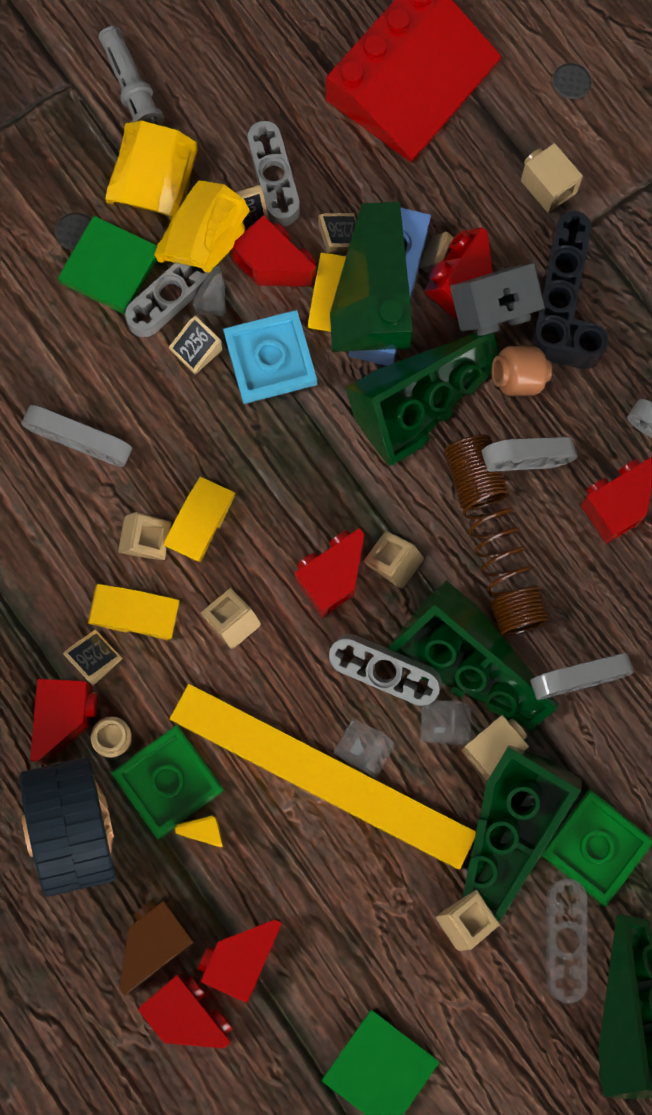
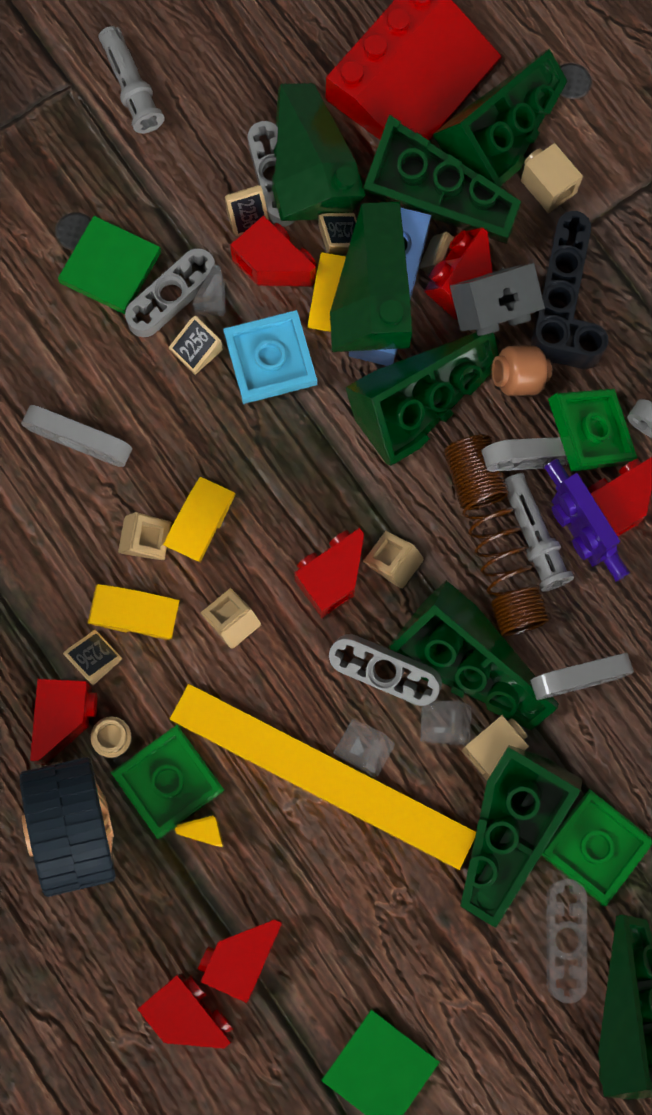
yellow slope [105,121,198,220] -> none
reddish brown slope [119,900,196,996] -> none
yellow slope [154,180,250,273] -> none
tan slope [436,890,500,951] -> none
none -> dark green wedge [272,83,366,221]
none -> dark green wedge [364,115,521,244]
none -> dark green wedge [433,49,567,187]
none -> light grey pin [504,473,574,592]
none -> dark purple plate [544,459,630,582]
none -> green tile [548,389,637,471]

